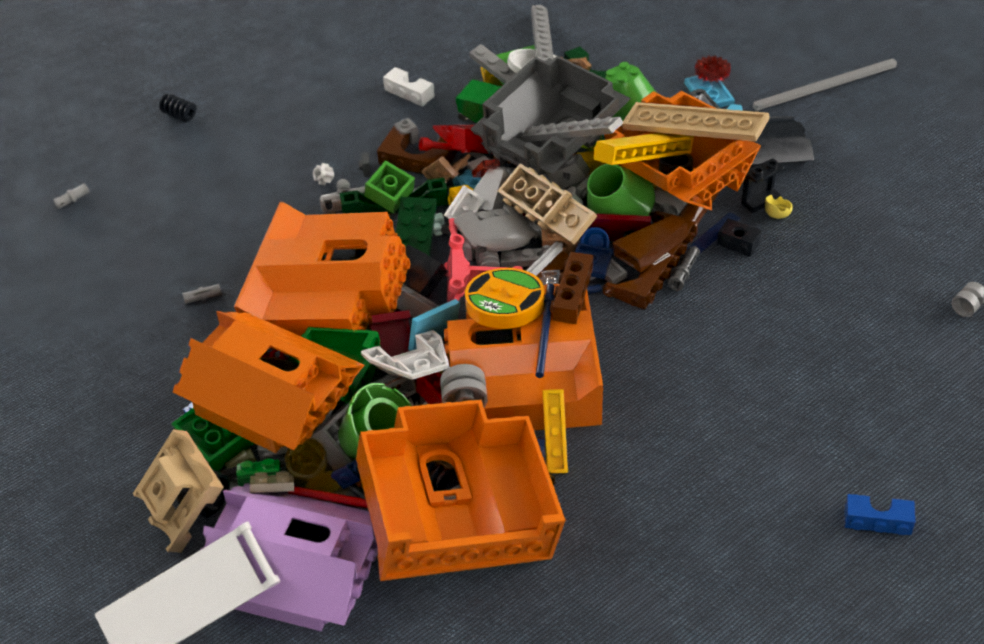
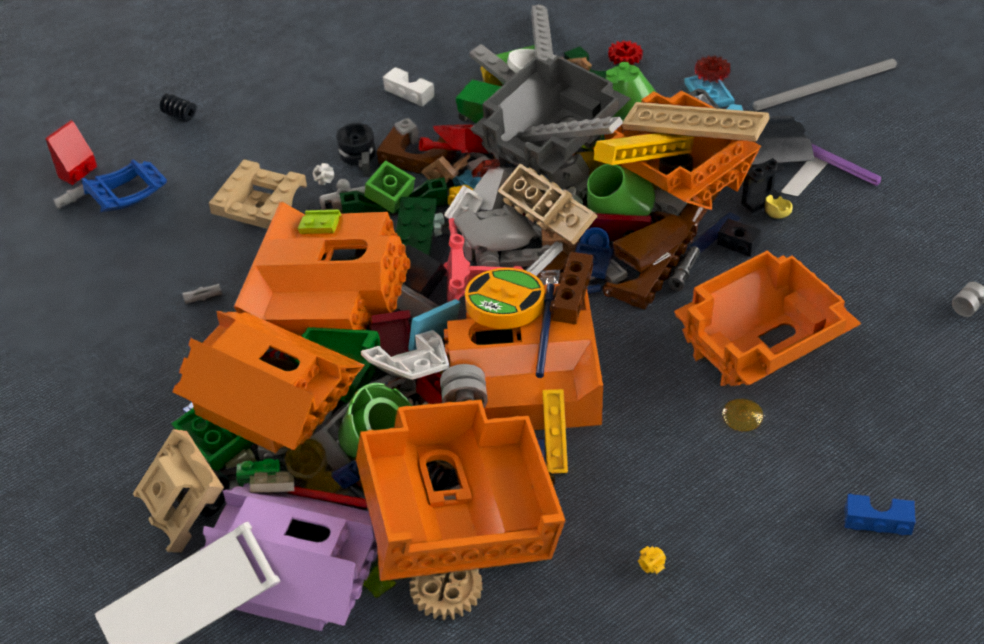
none -> slope [45,120,97,185]
none -> blue wedge [82,160,167,213]
none -> tan piece [209,159,307,229]
none -> lime plate [298,209,341,234]
none -> black wheel [336,123,376,165]
none -> clear neon green slope [363,566,396,598]
none -> tan gear [410,569,482,620]
none -> red gear [608,40,643,65]
none -> yellow gear [638,546,666,574]
none -> orange panel [674,250,862,386]
none -> clear yellow dish [722,398,763,431]
none -> white sticker [781,157,828,196]
none -> medium lavender axle [811,144,881,186]

